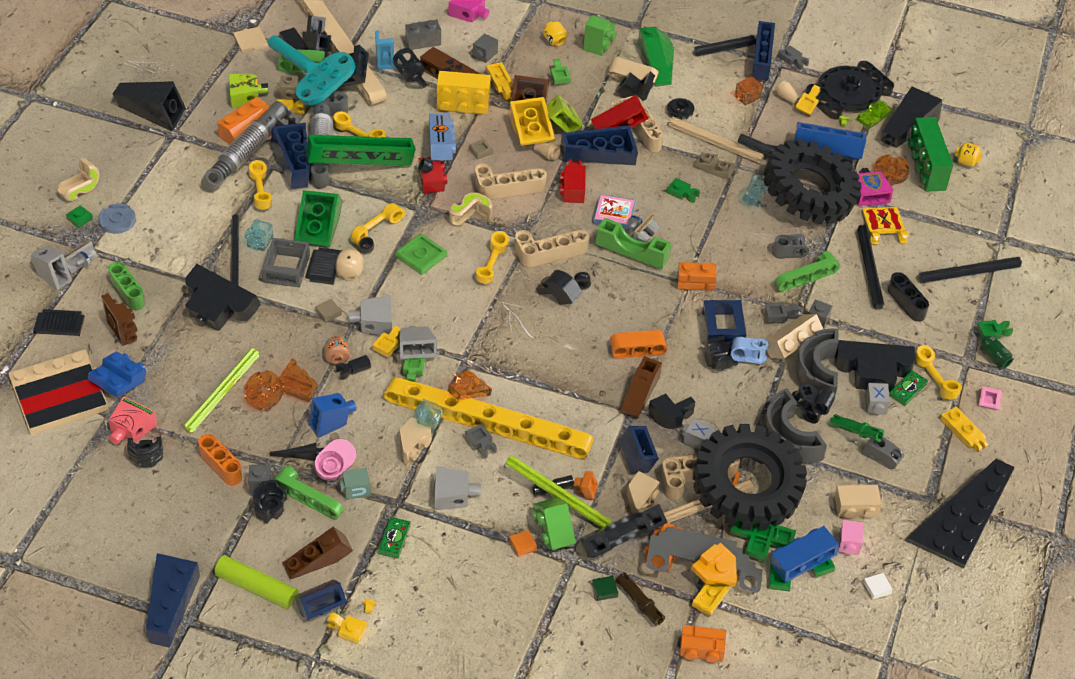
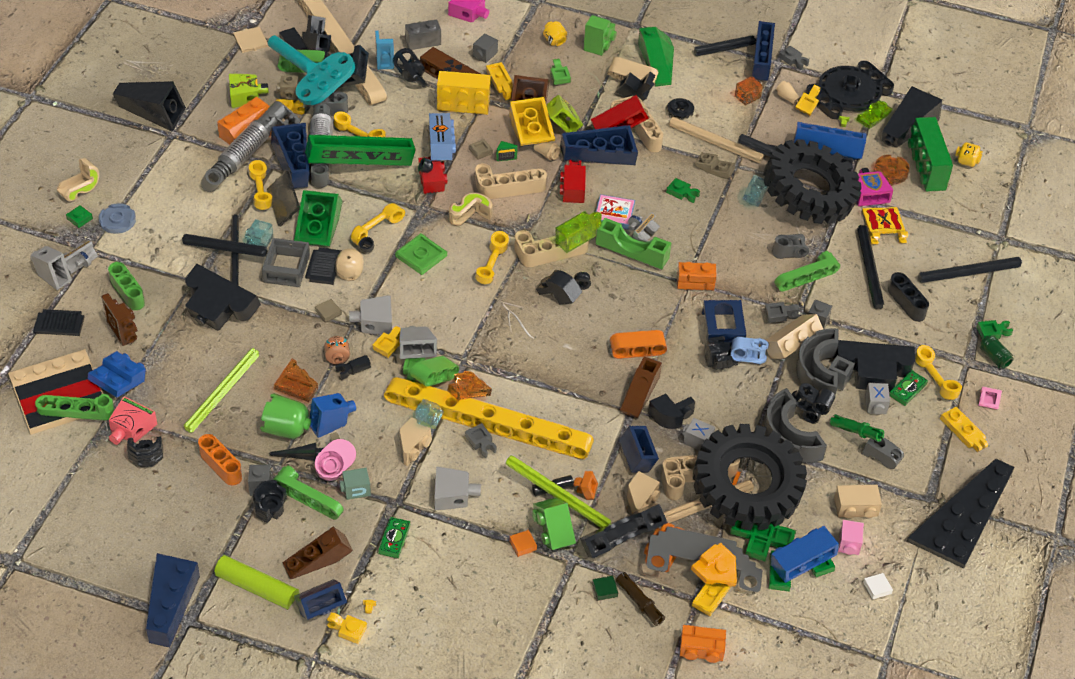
clear orange plate [244,370,285,411] -> none
none -> bright green beam [35,394,115,420]
none -> black axle [182,234,268,257]
none -> bright green cylinder [260,393,311,439]
none -> clear smoke piece [267,170,300,227]
none -> bright green beam [410,356,459,387]
none -> slope [497,141,518,161]
none -> clear neon green brick [555,211,602,253]
none -> dark grey brick [829,356,855,391]

